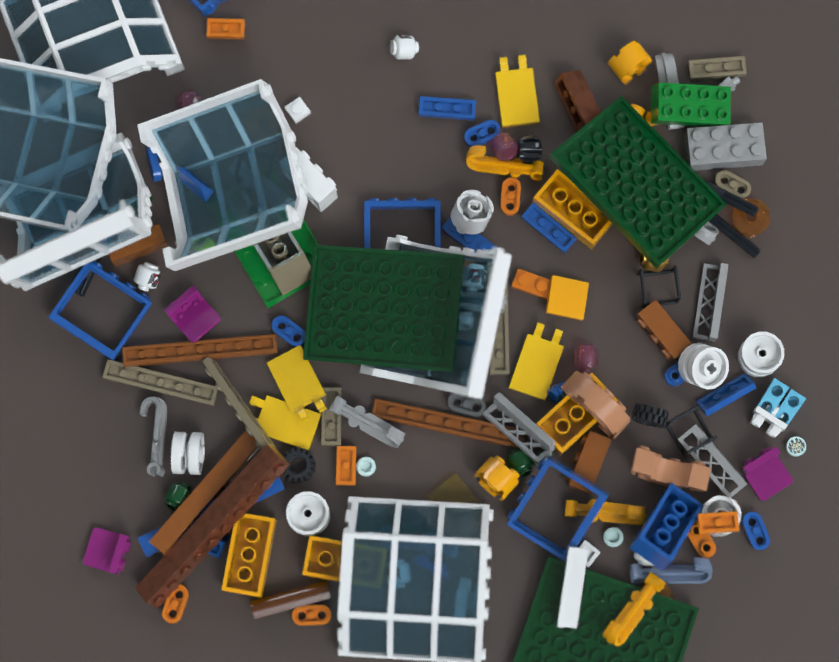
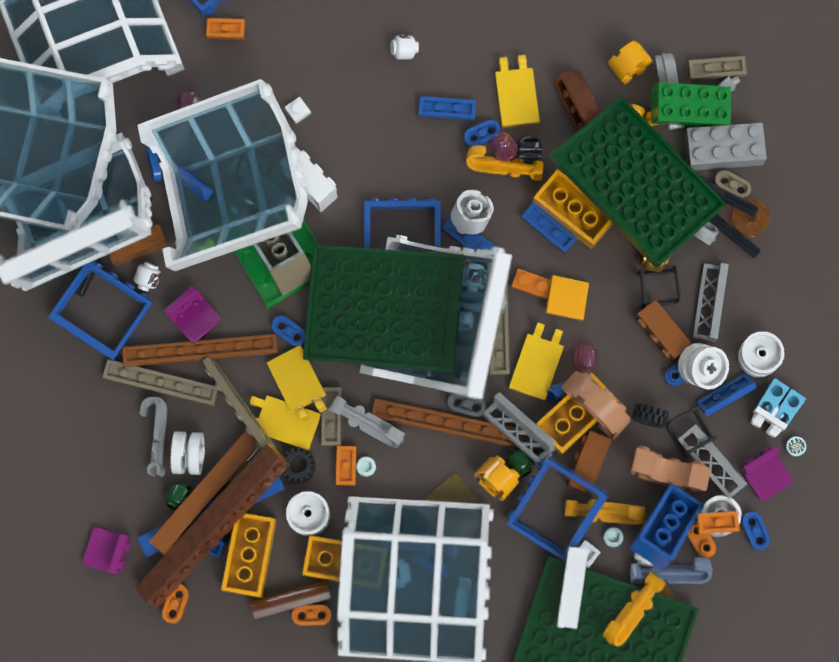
orange plate [500,178,521,216] -> none

